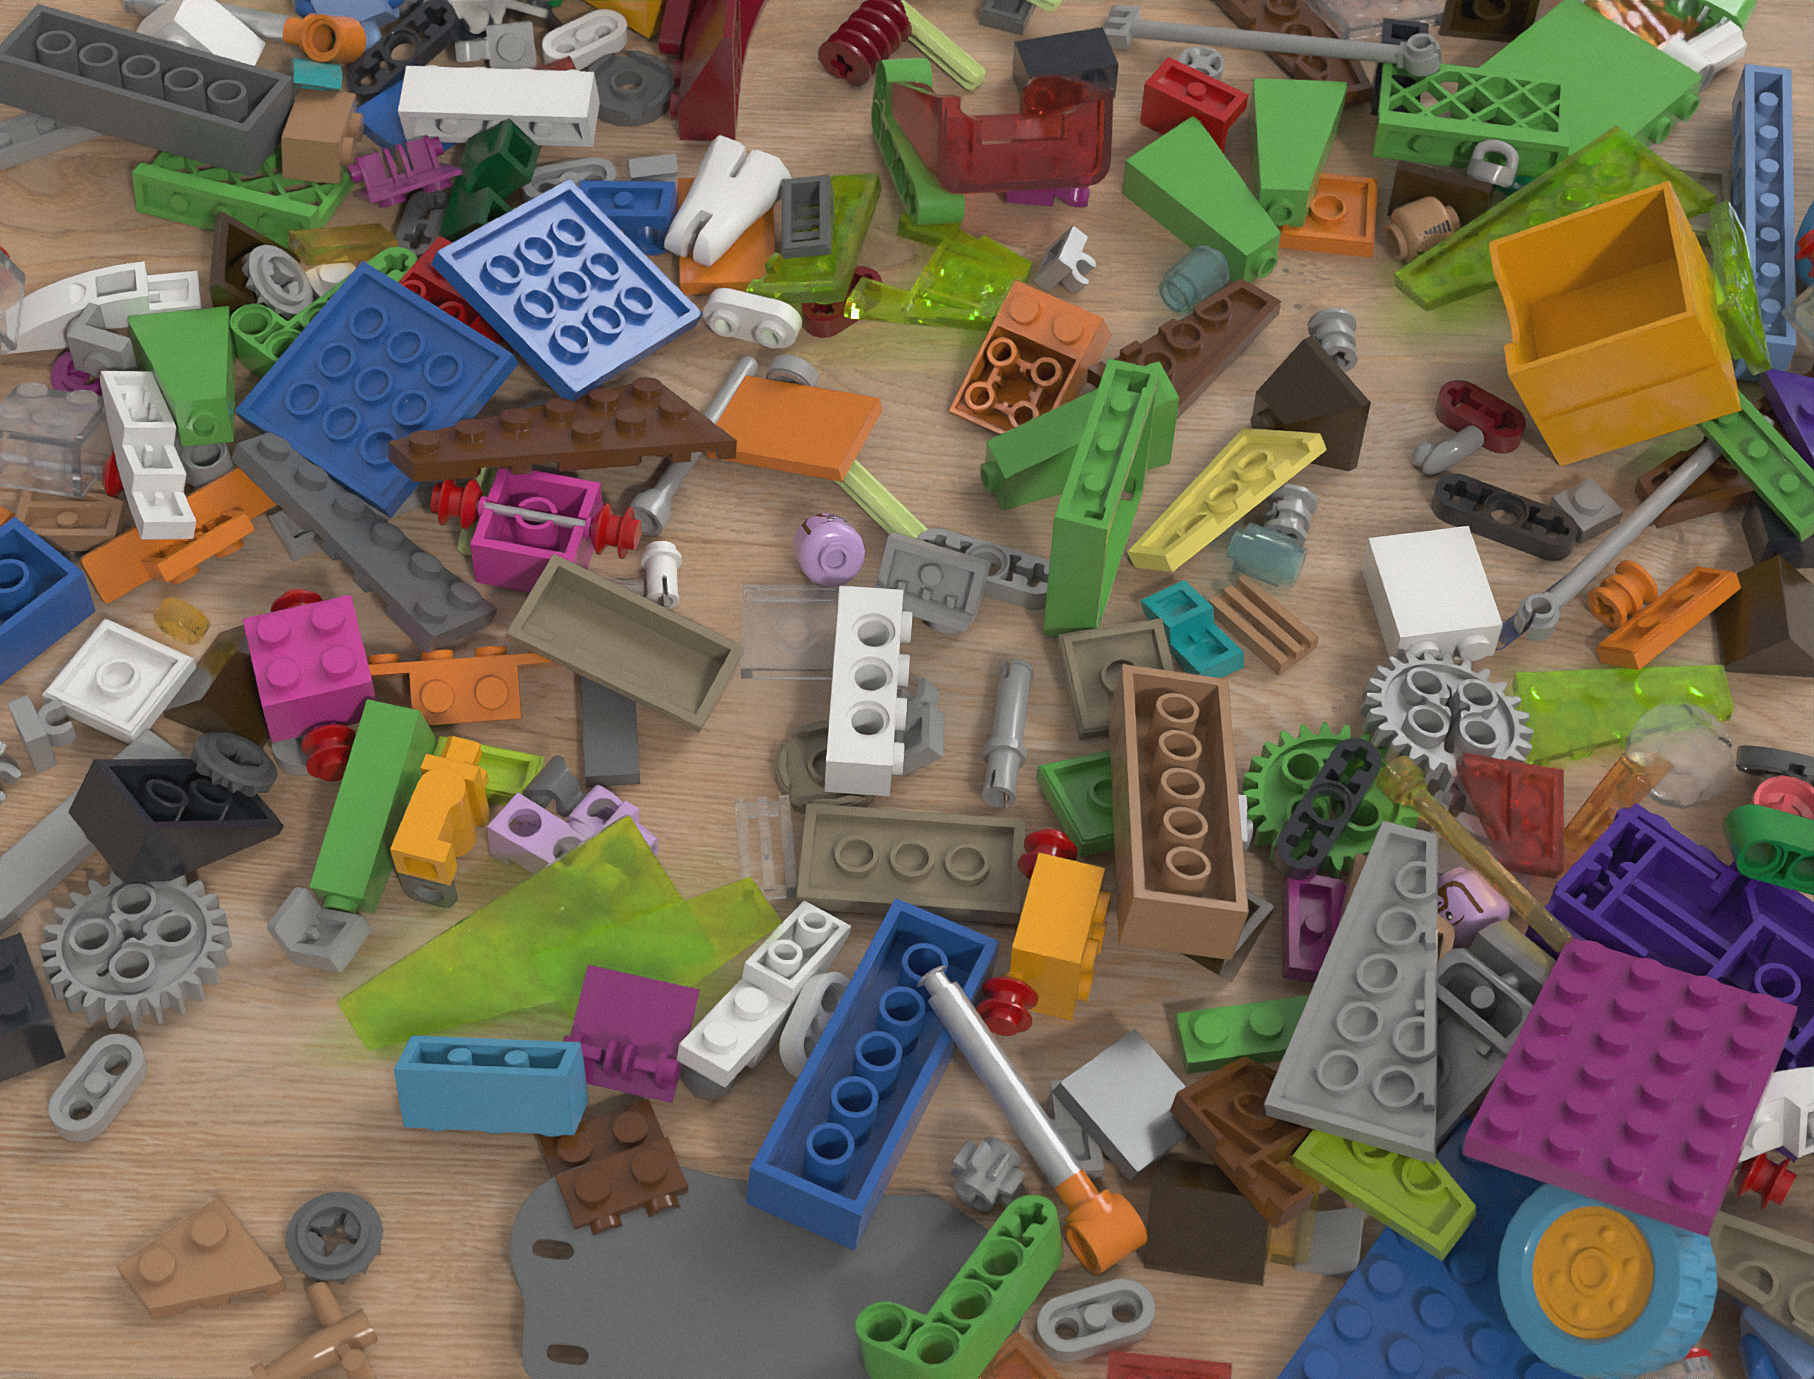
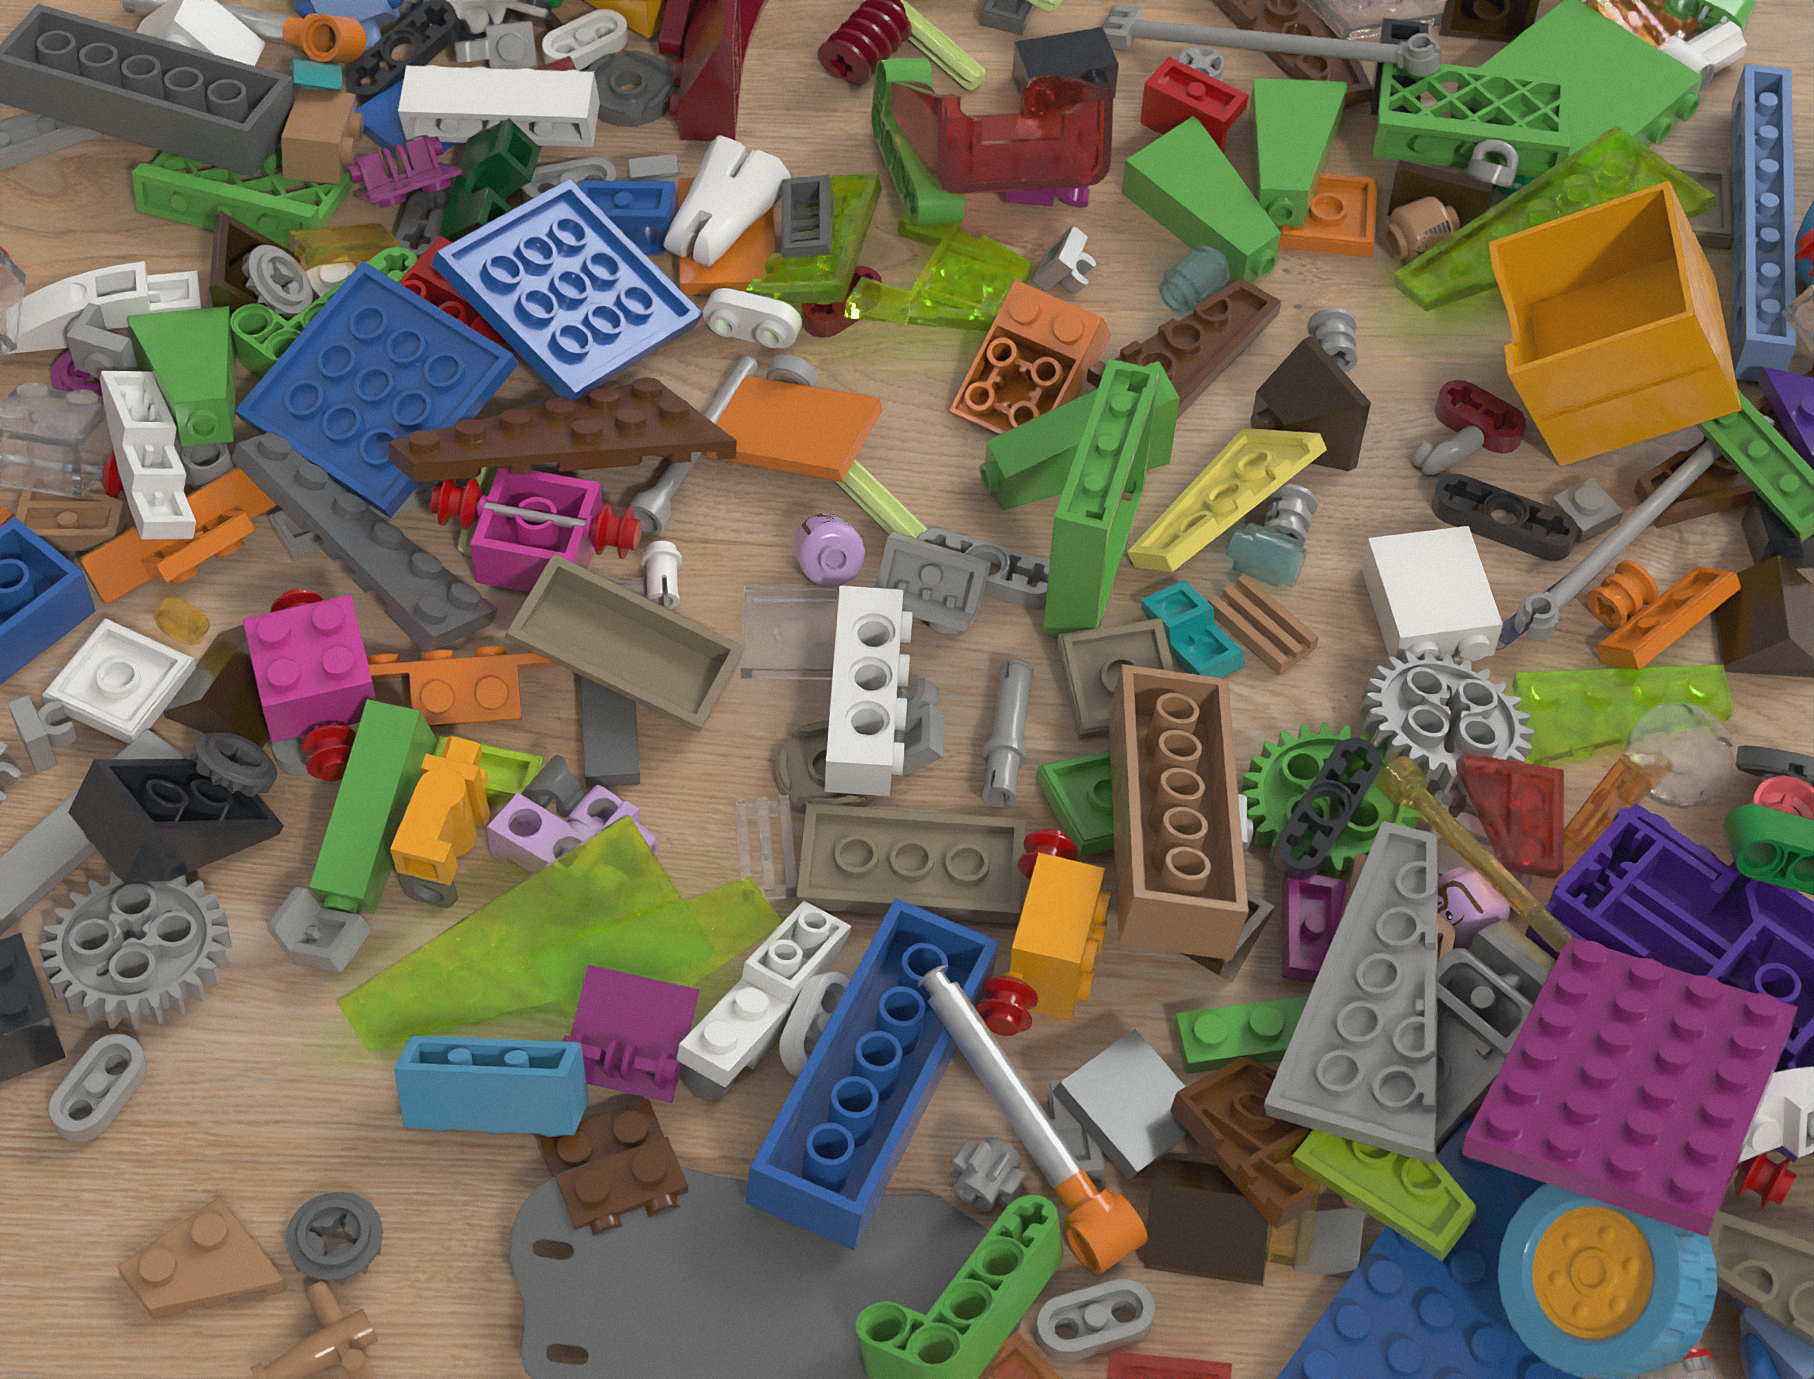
clear neon green wing [1706,200,1772,376] -> none

